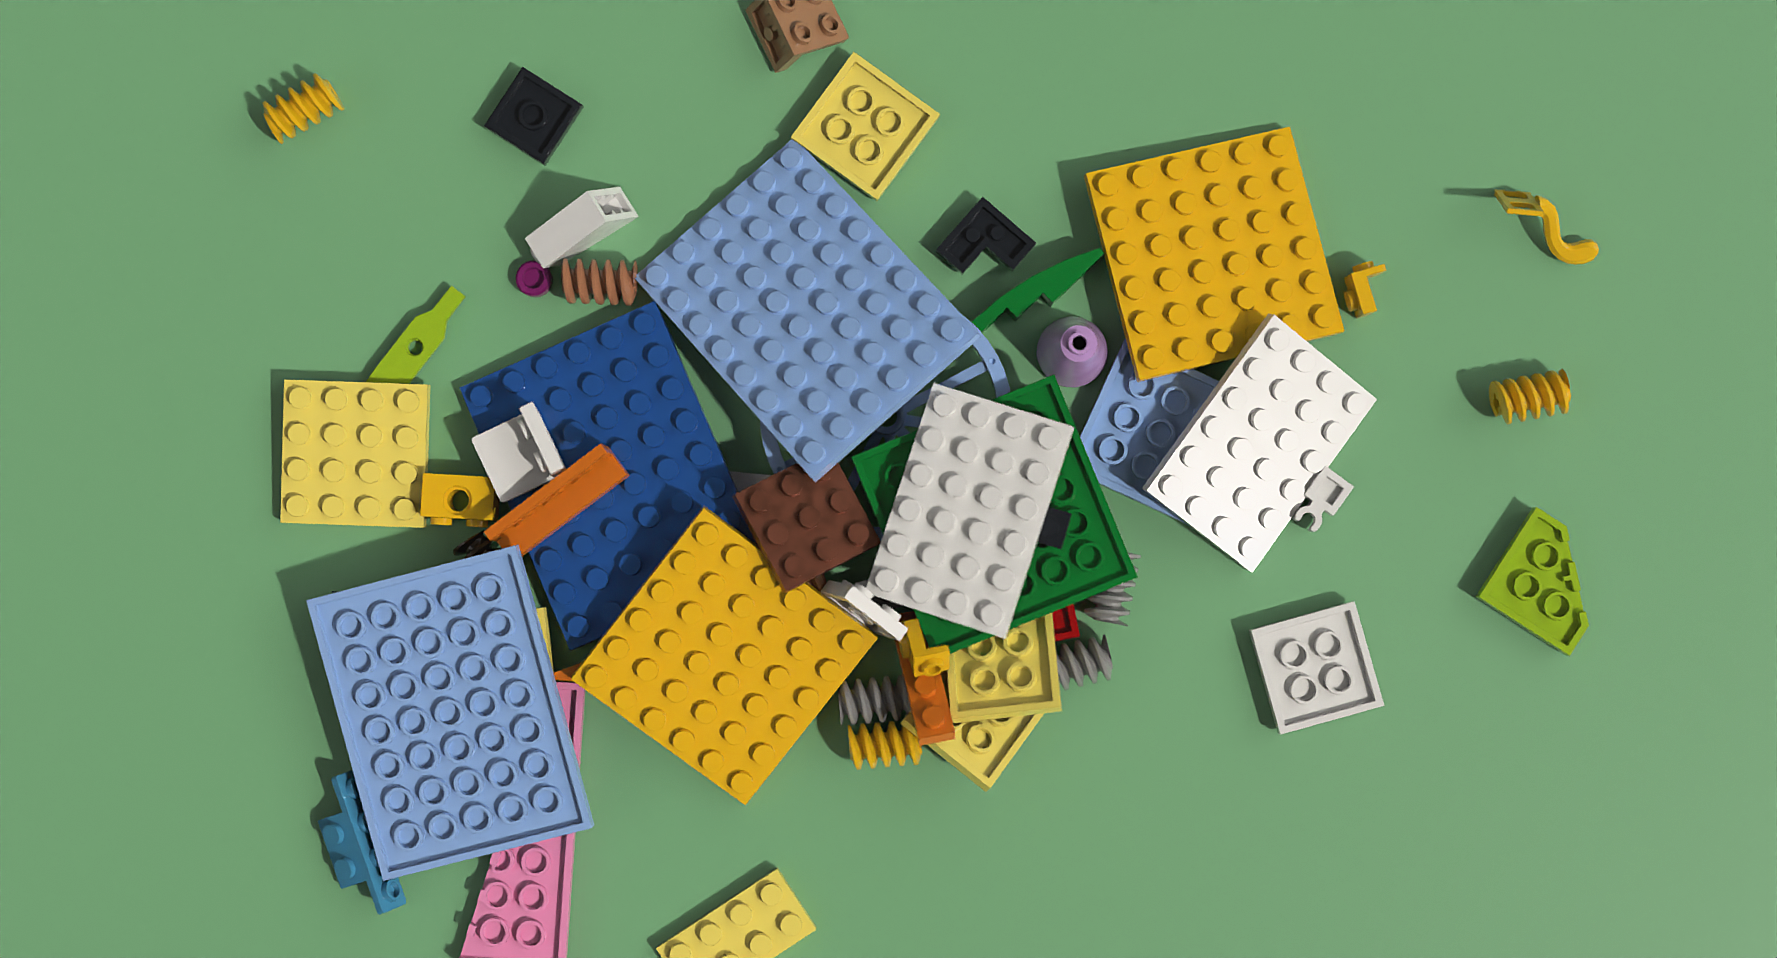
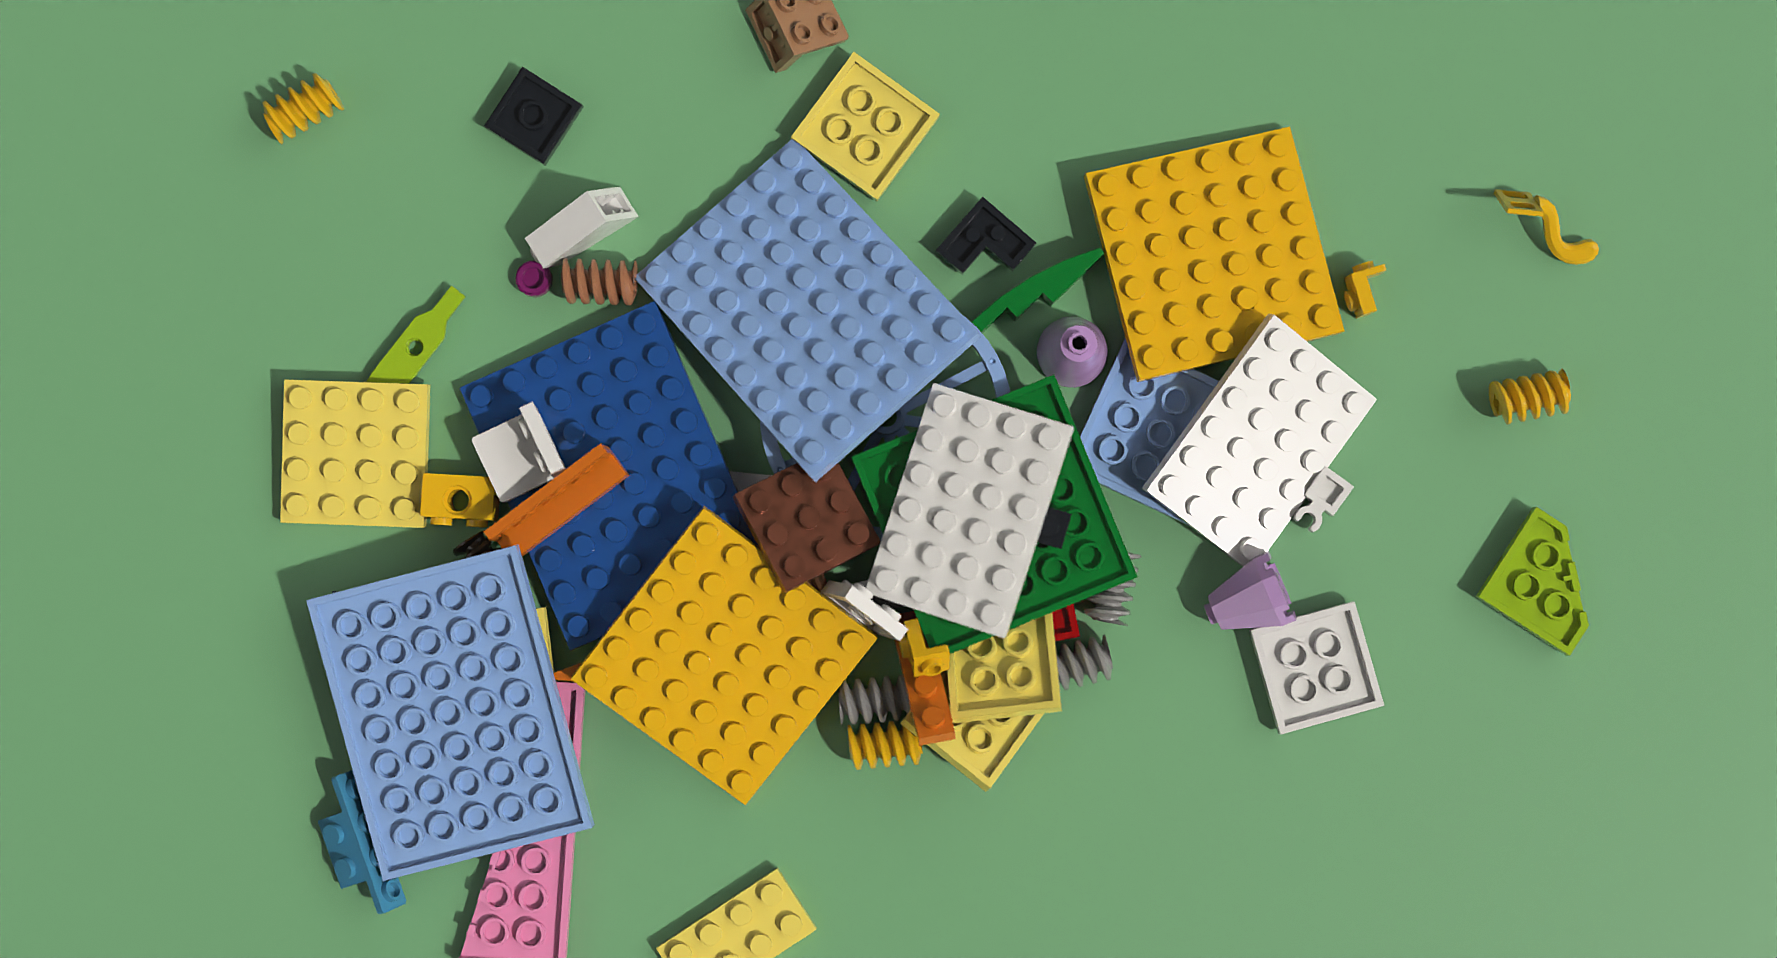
none -> lavender cone [1204,551,1297,630]

